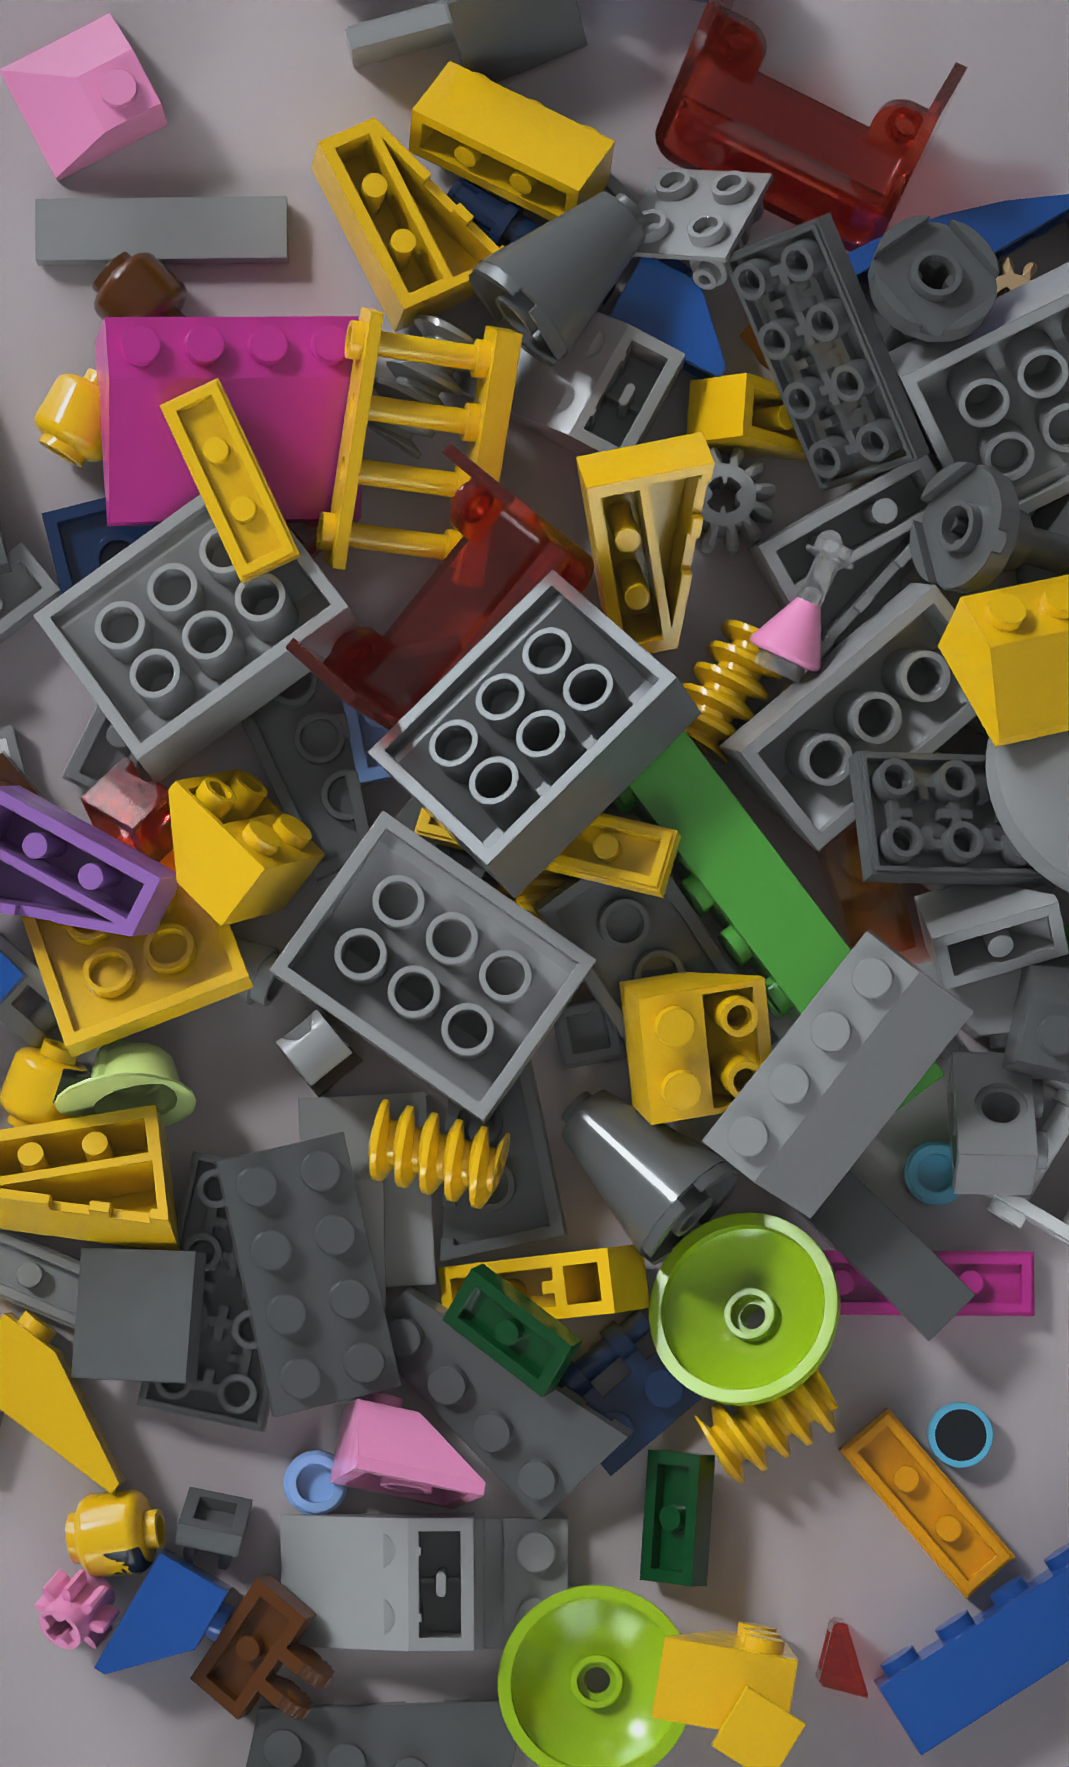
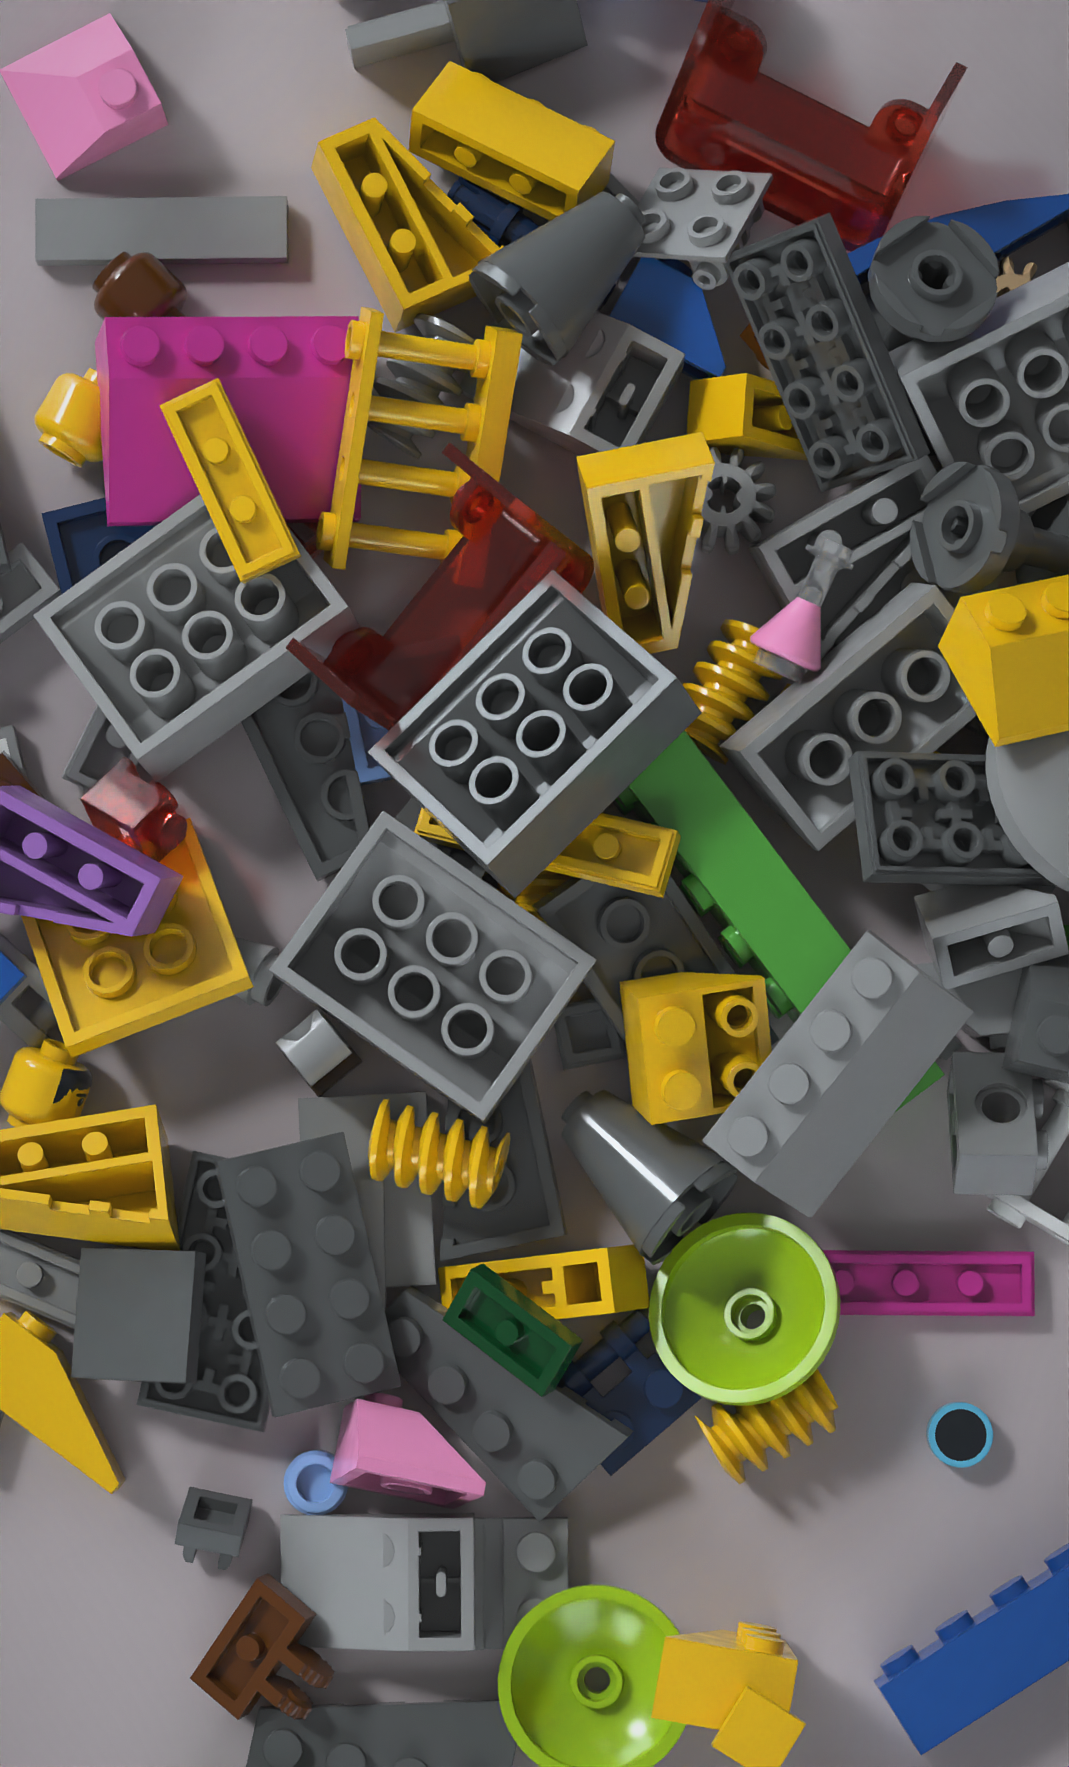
bright pink gear [35,1569,120,1649] -> none
yellowish green piece [54,1039,197,1127] -> none
yellow head [65,1489,166,1577] -> none
blue slope [94,1548,235,1674] -> none
yellow slope [168,769,326,926] -> none
dark green plate [639,1449,715,1587] -> none
dark grey slope [791,1170,975,1341] -> none
clear orange slope [815,828,916,953] -> none
clear red slope [815,1616,868,1698] -> none
light orange tile [838,1407,1015,1599] -> none
medium azure tile [902,1141,960,1205] -> none

